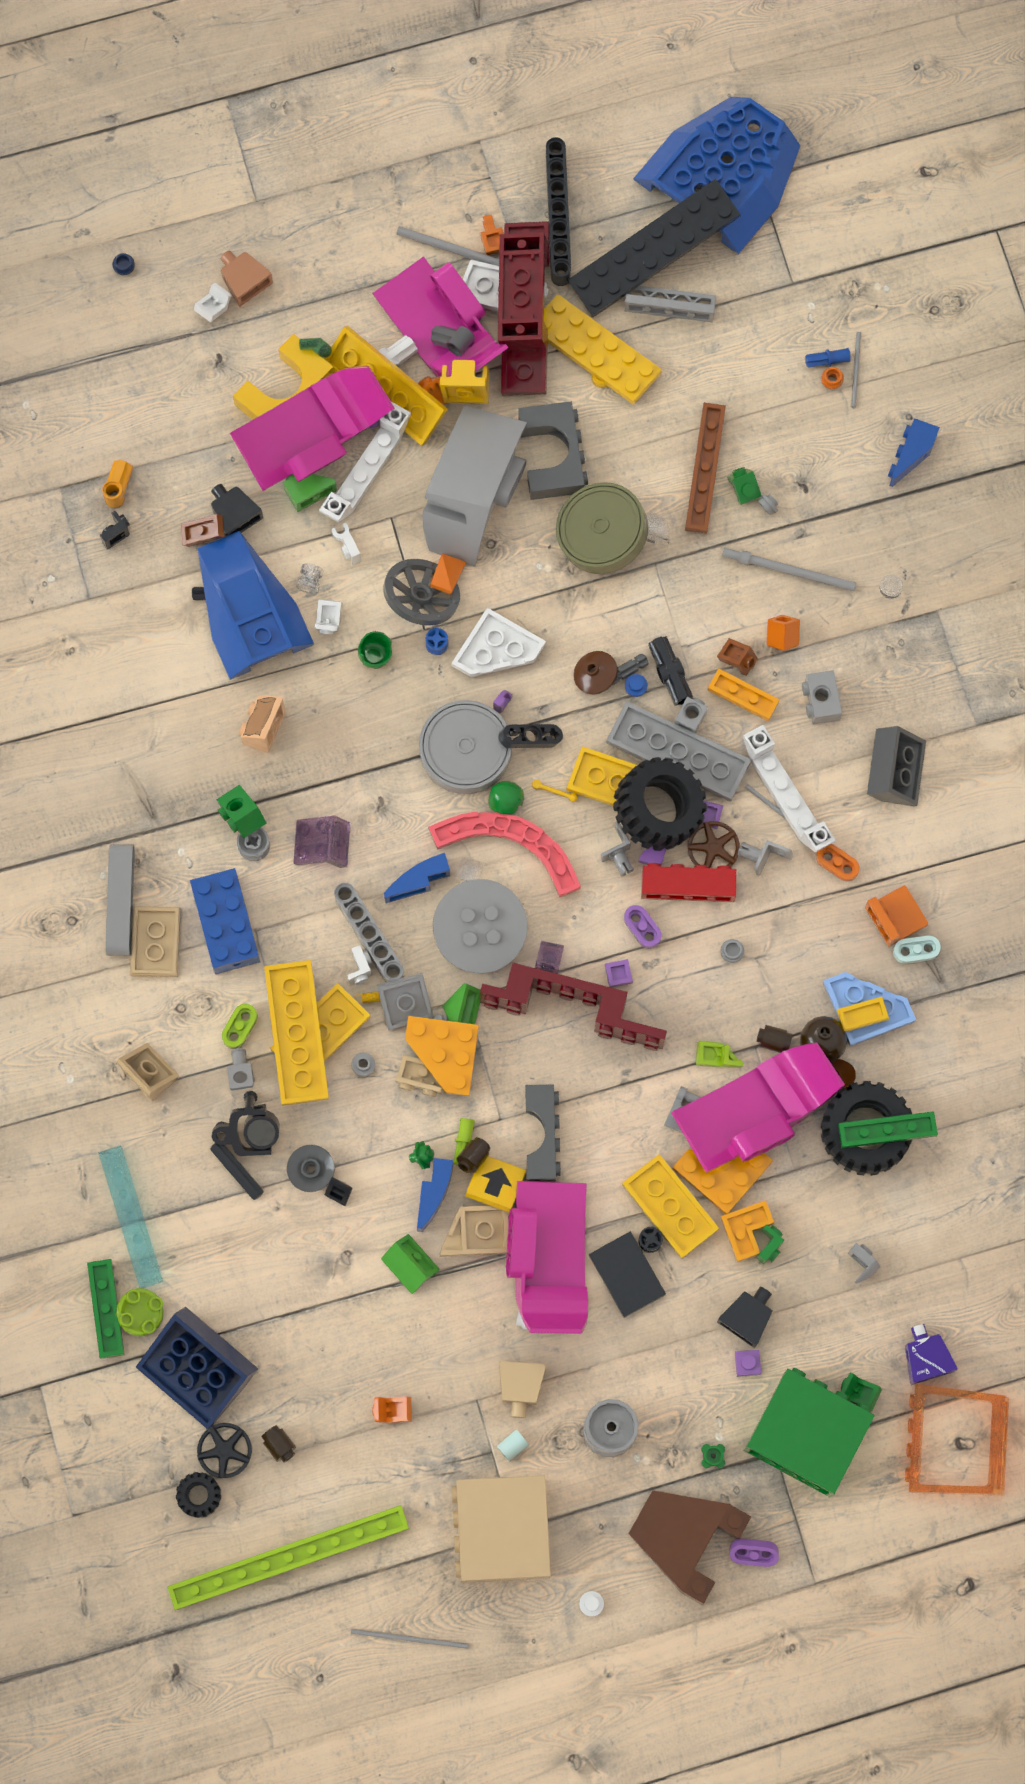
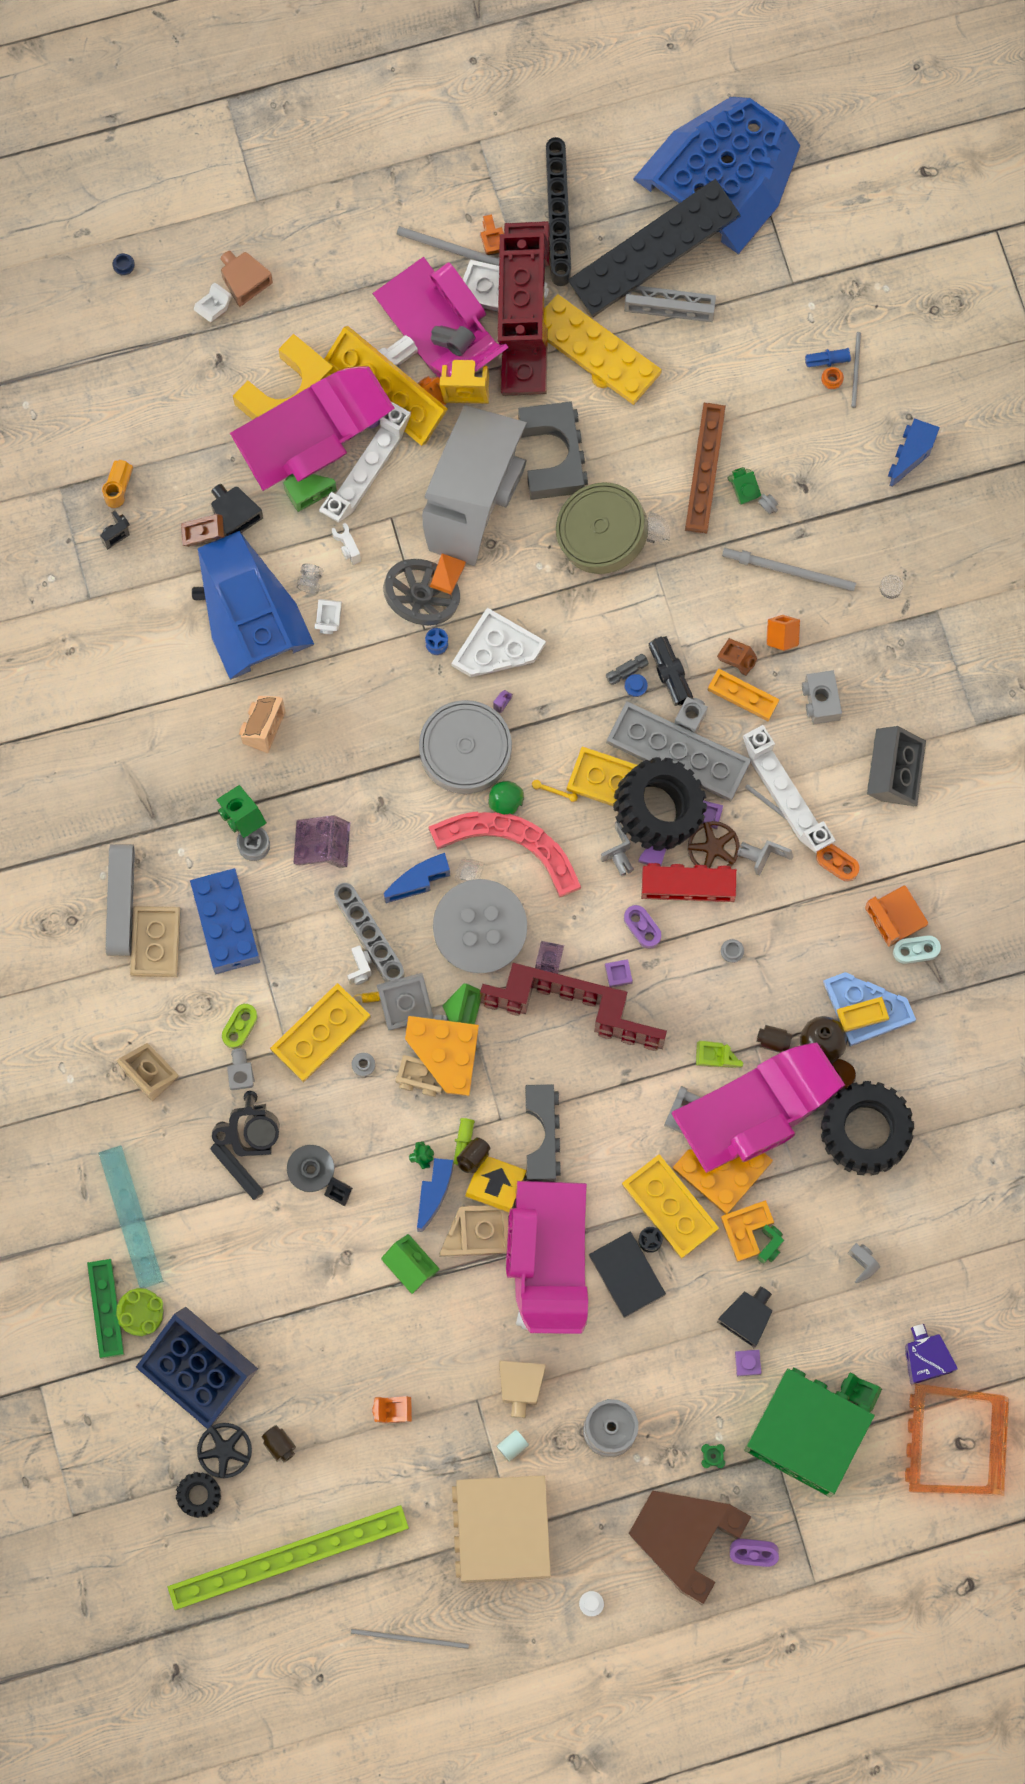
yellow plate [264,960,329,1106] -> none
clear green arm [299,338,332,358] -> none
green hair [358,631,392,669] -> none
black beam [498,724,563,748] -> none
reddish brown dish [574,651,618,695] -> none
green plate [838,1111,938,1148] -> none

